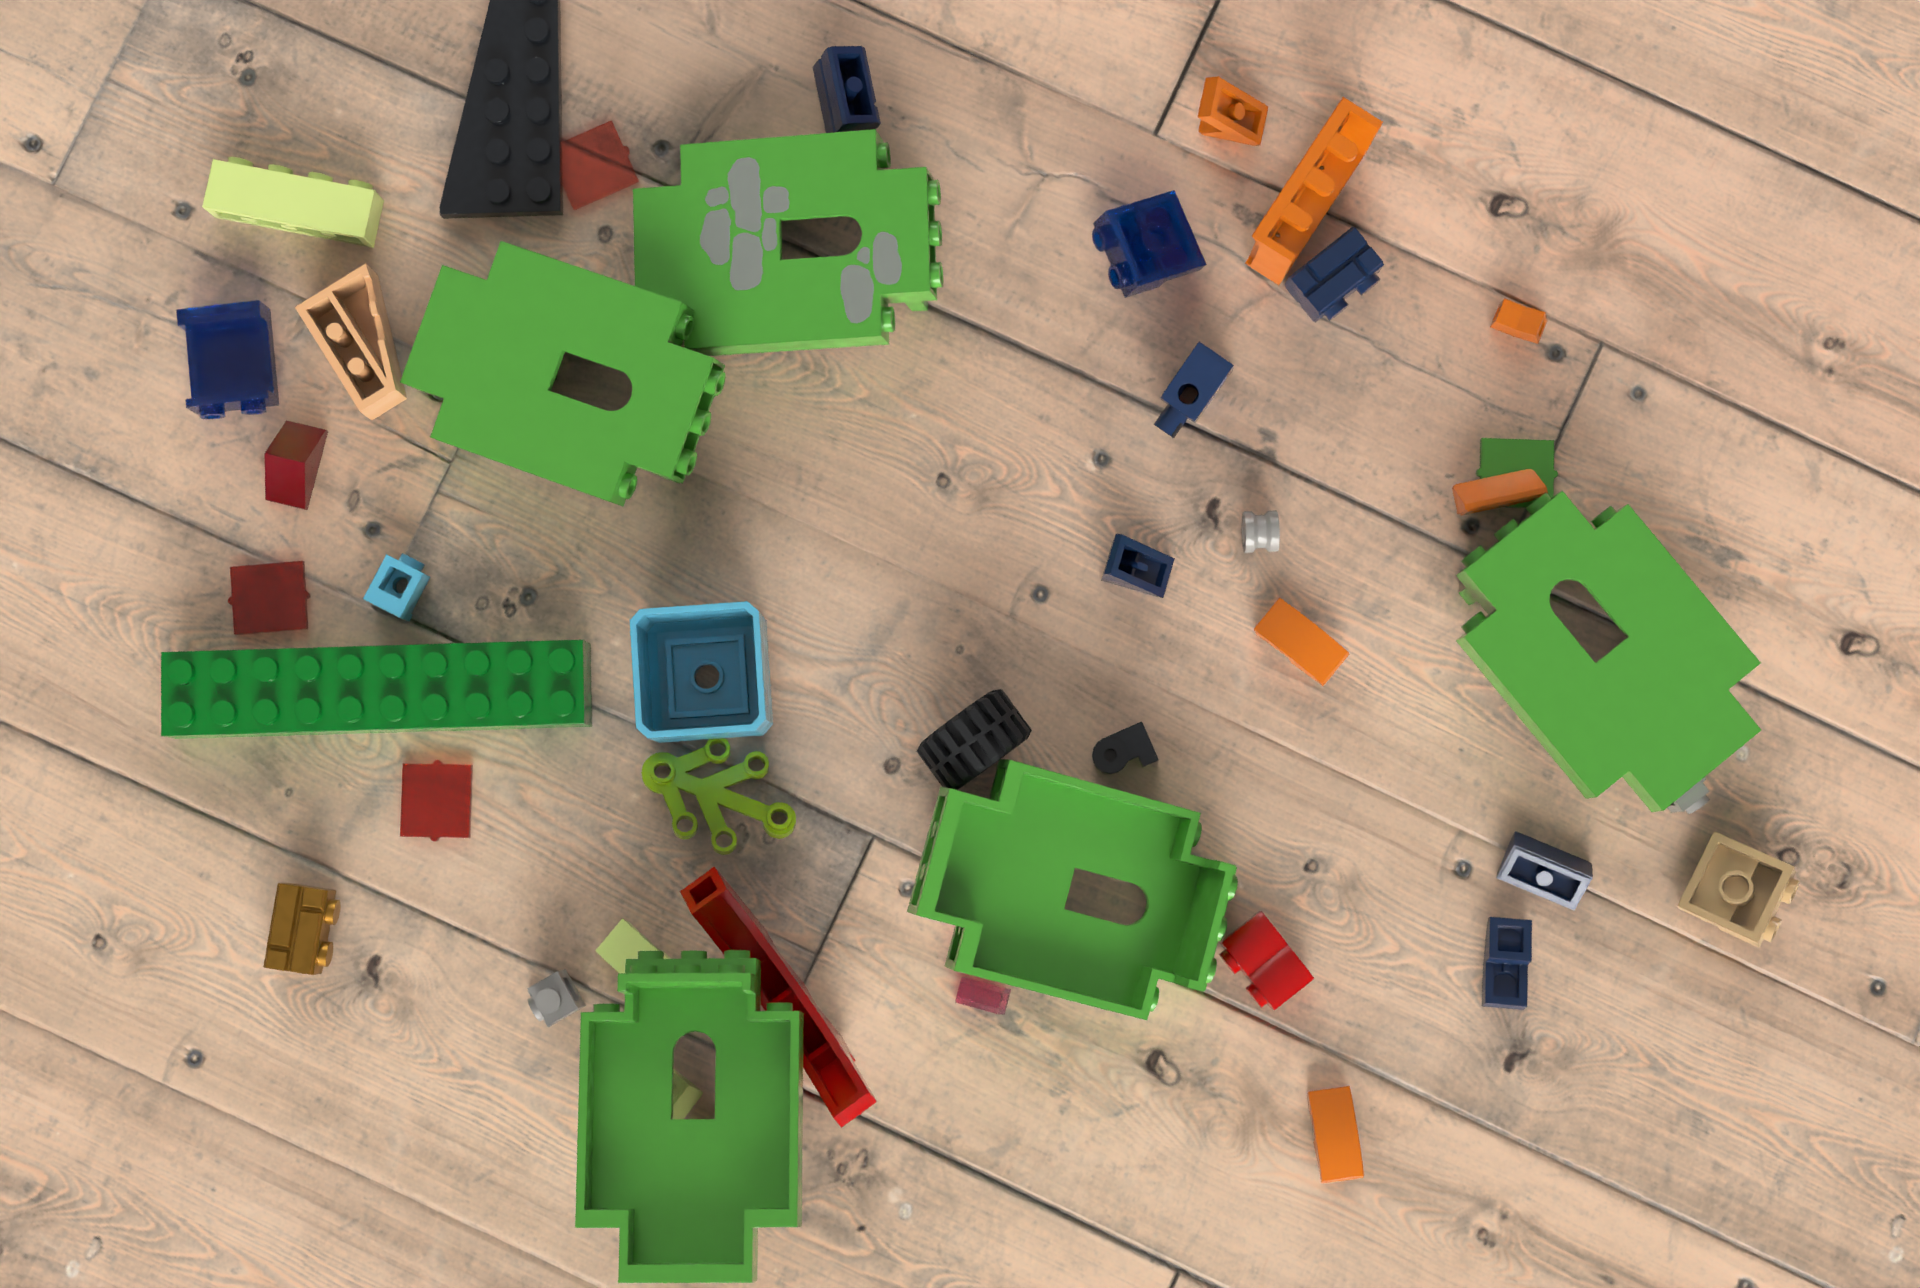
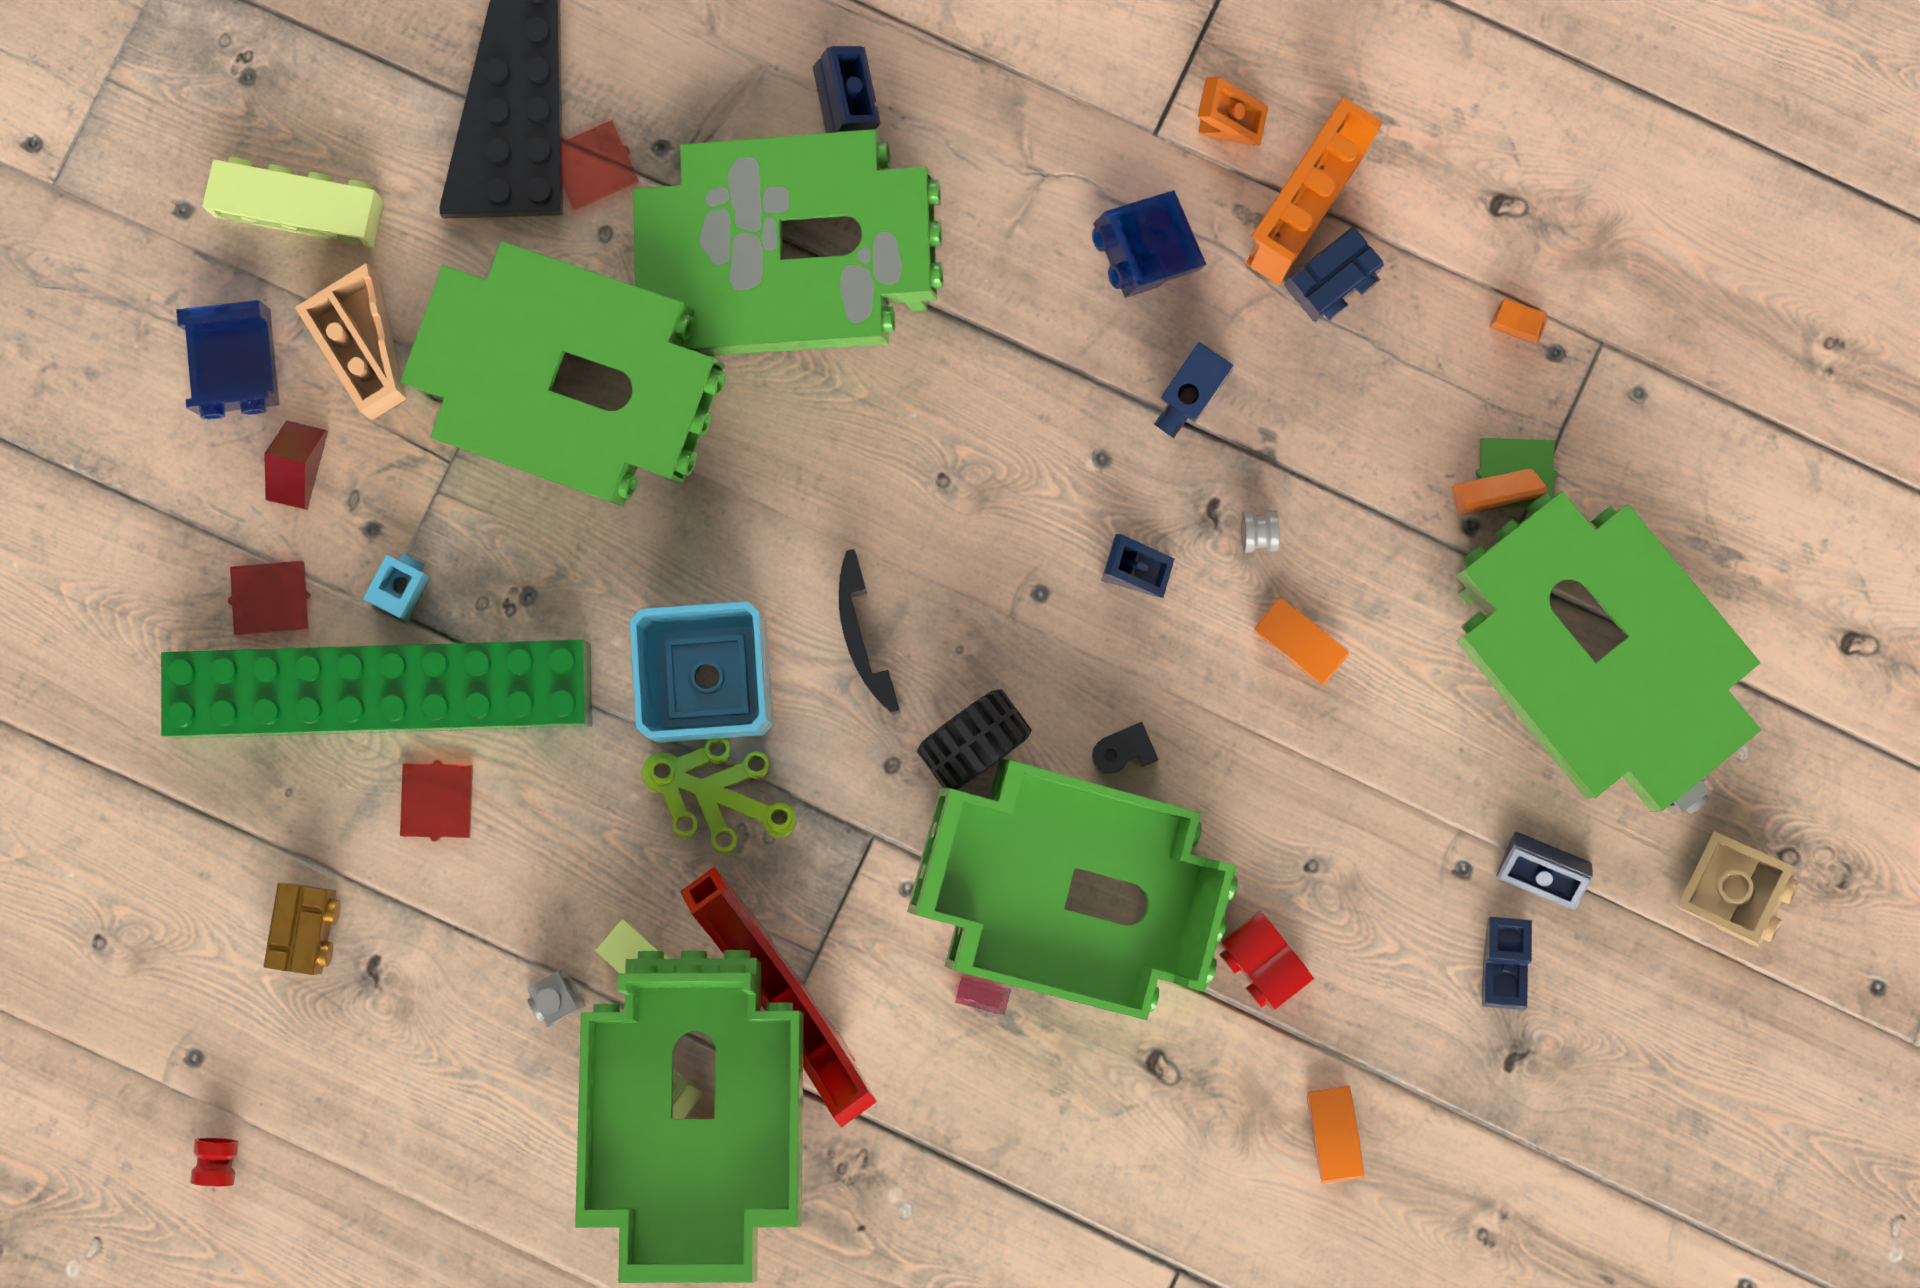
none -> red wheel [190,1138,238,1187]
none -> black slope [839,549,900,715]

